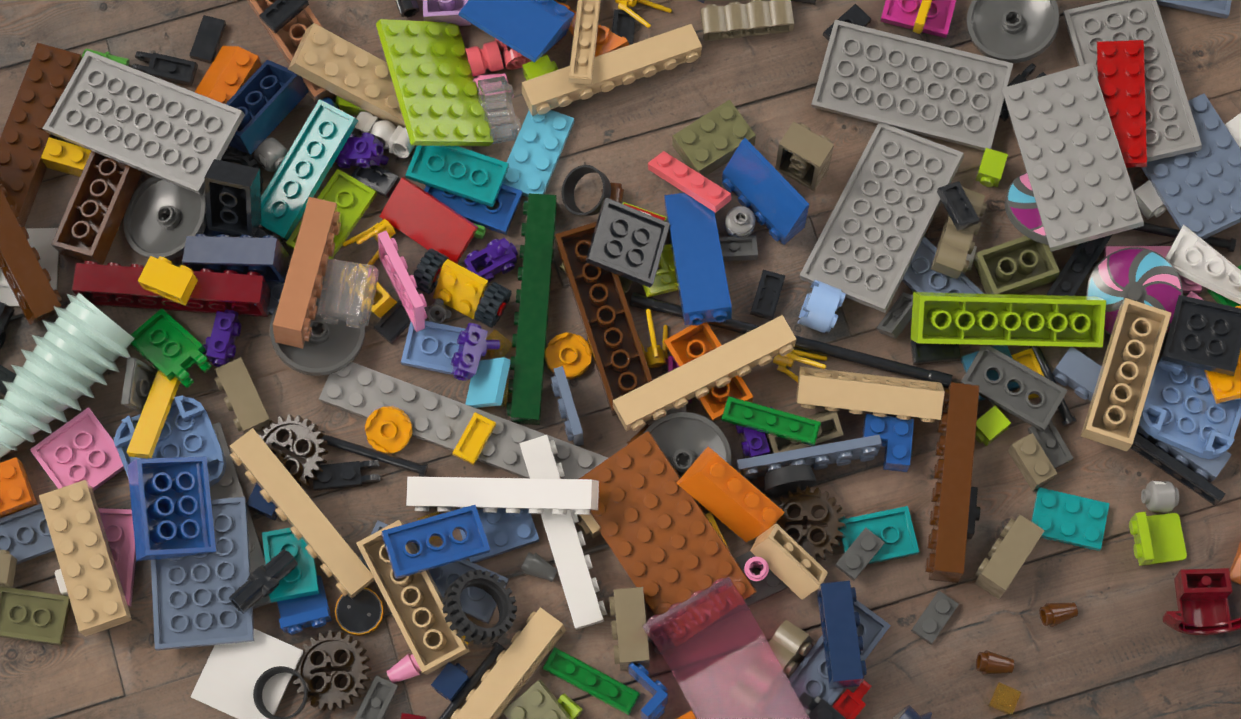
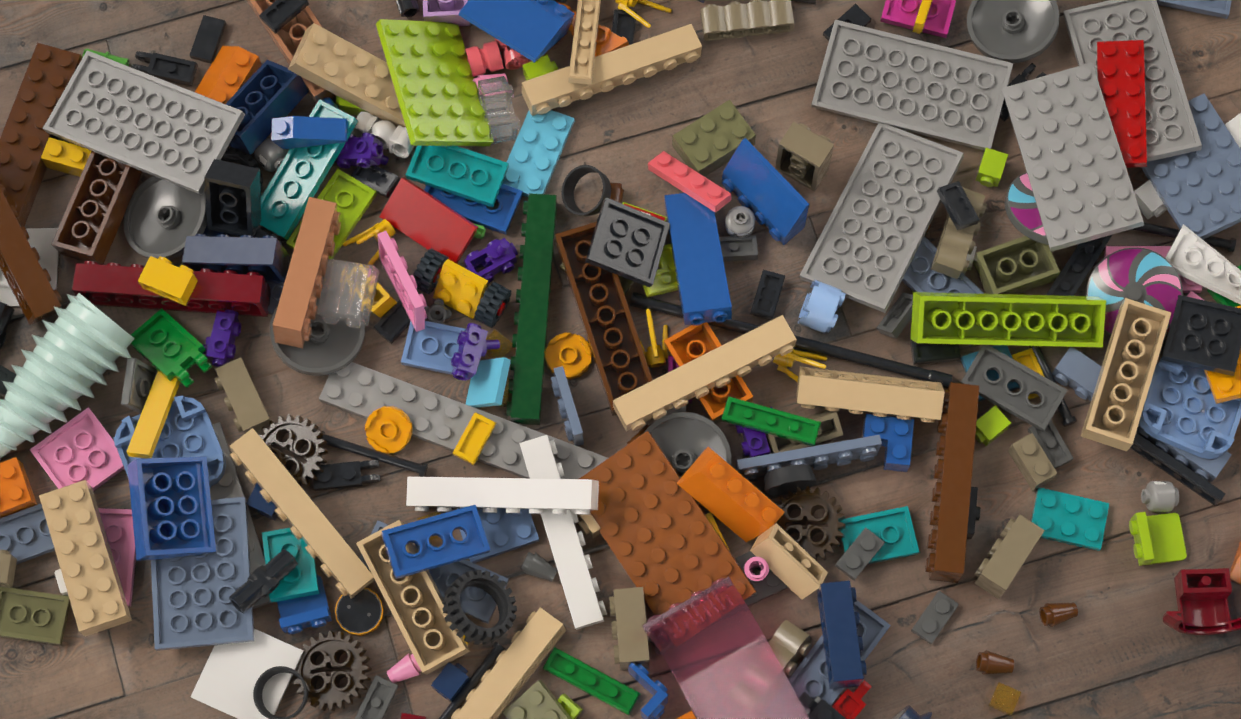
none -> blue slope [271,116,348,149]

